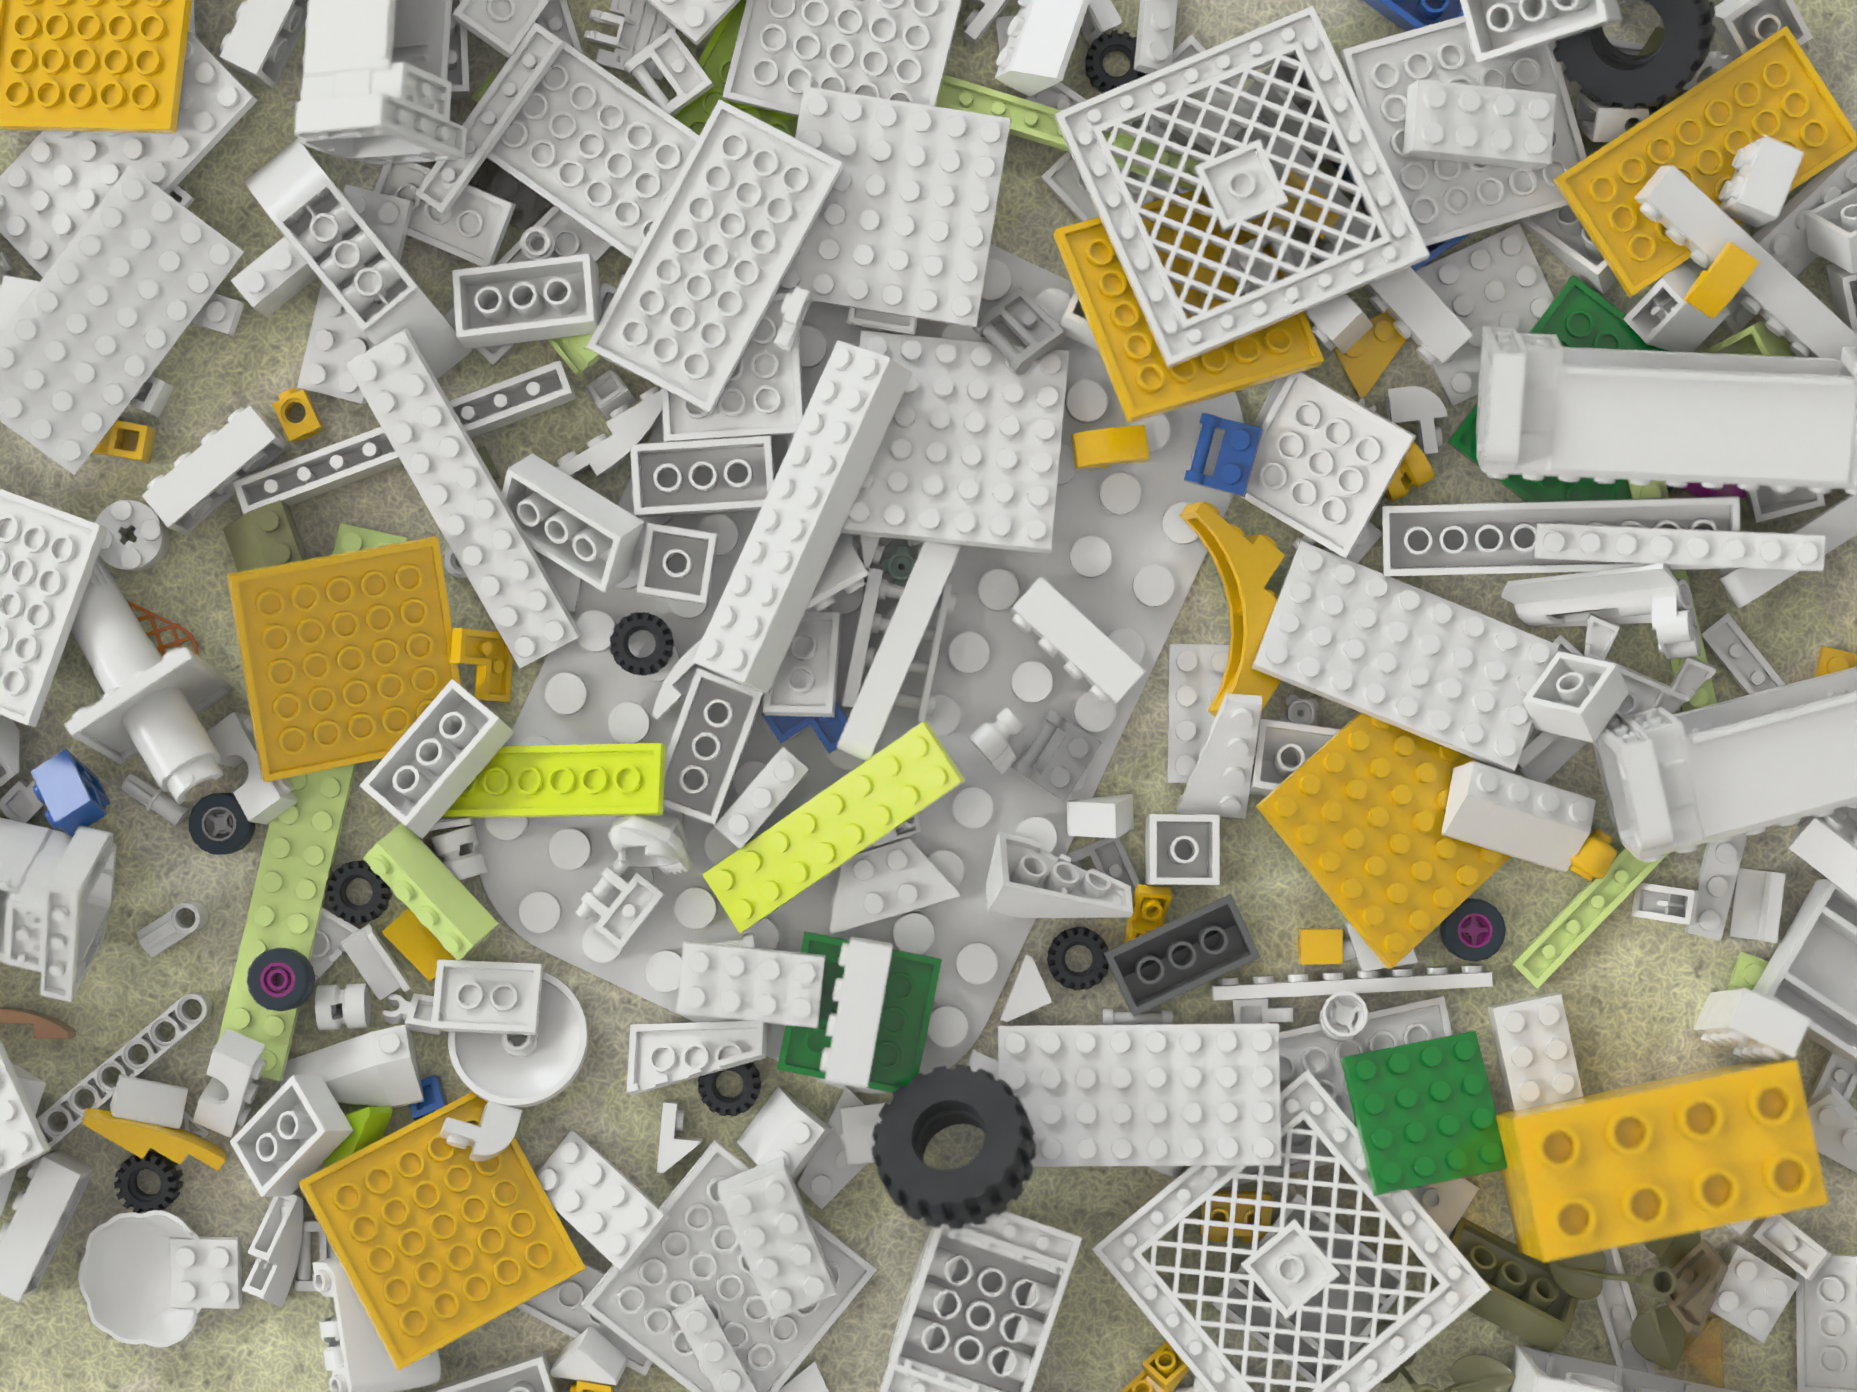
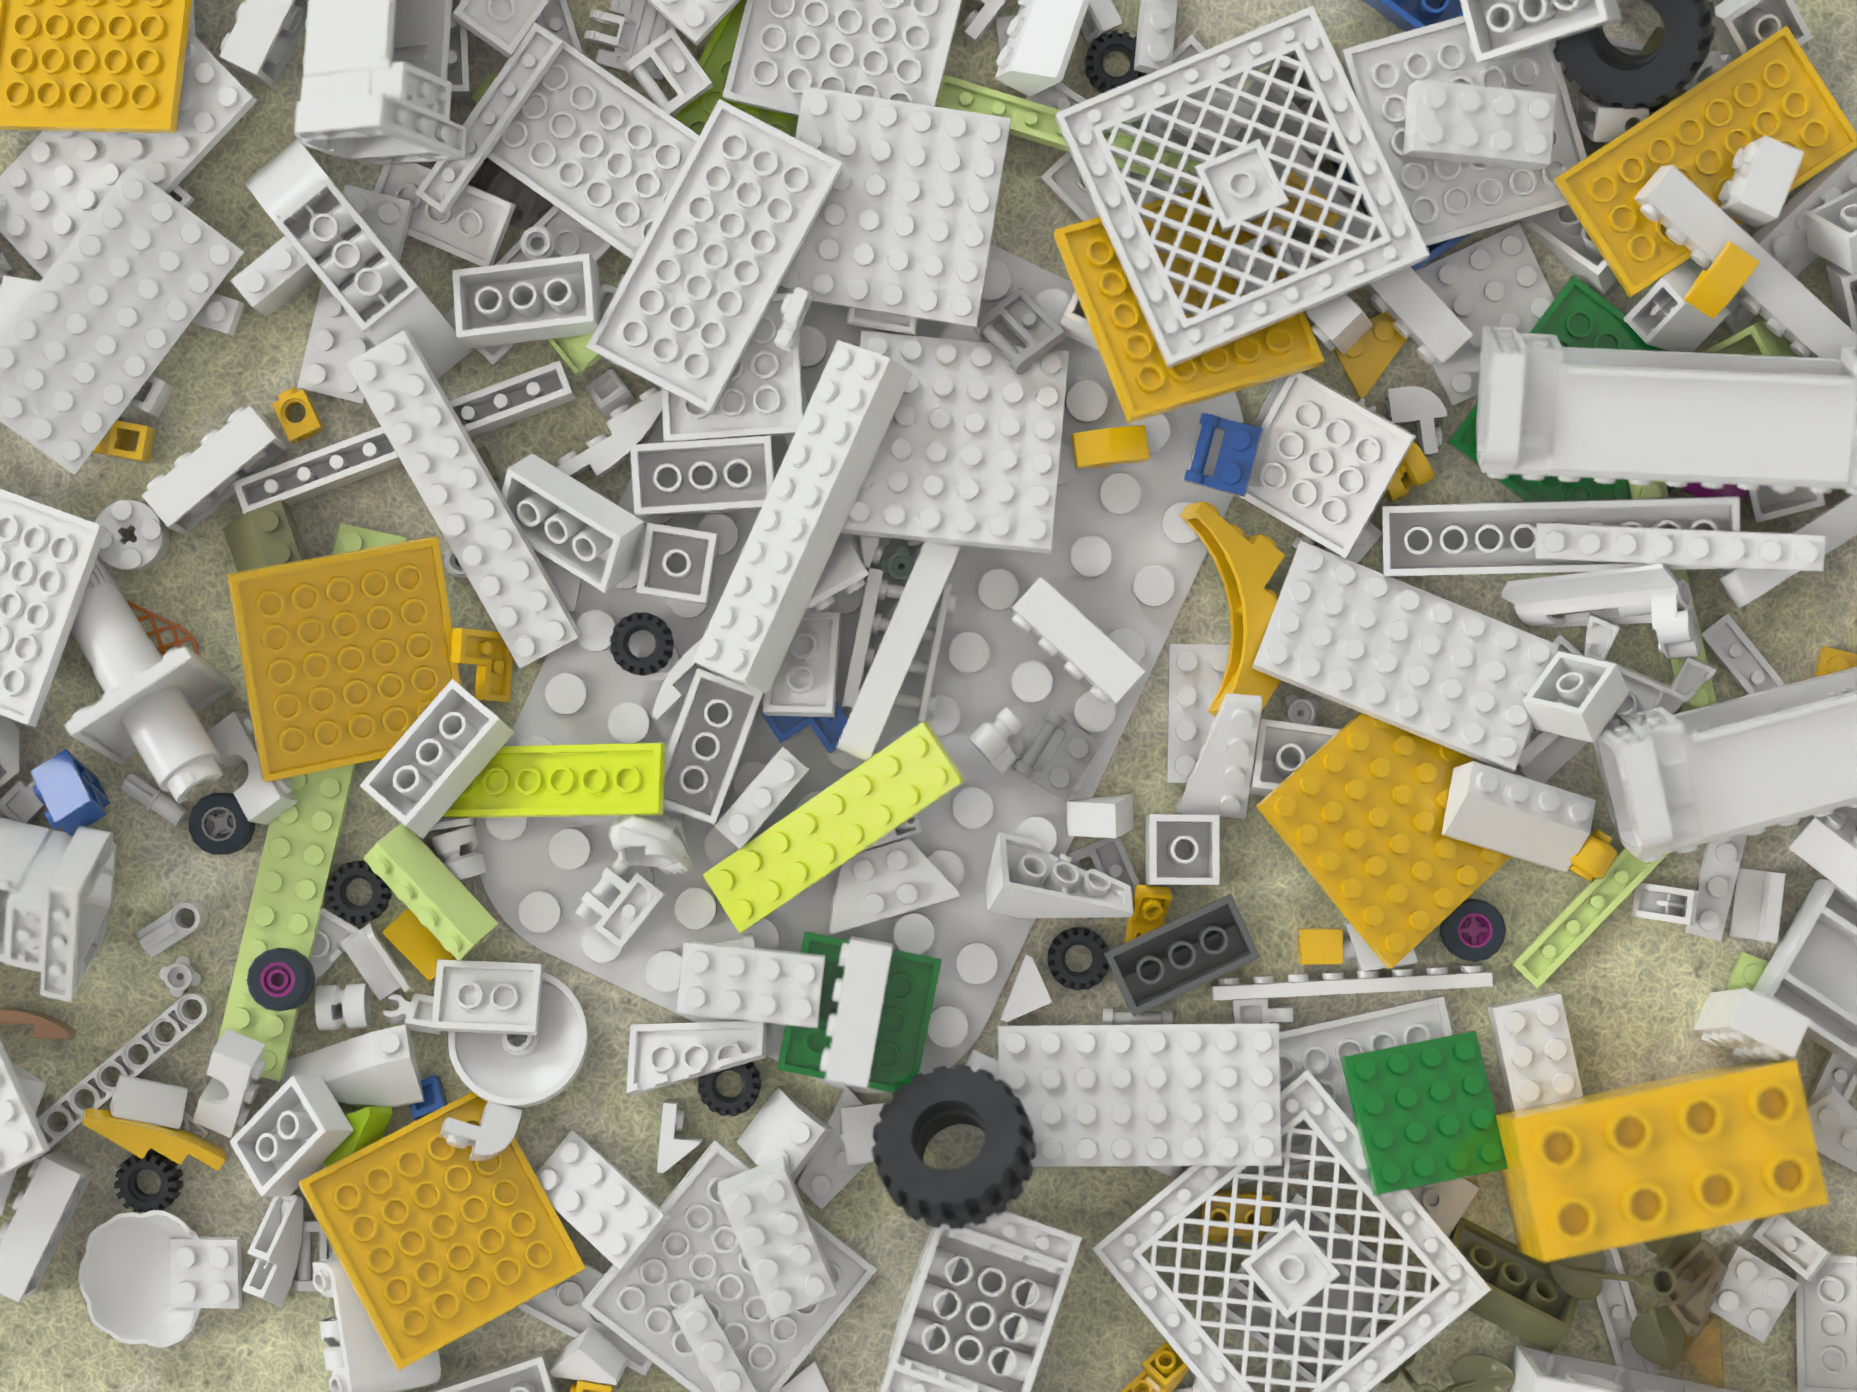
white wheel [1319,991,1368,1042] -> none
none -> white plate [159,956,201,997]

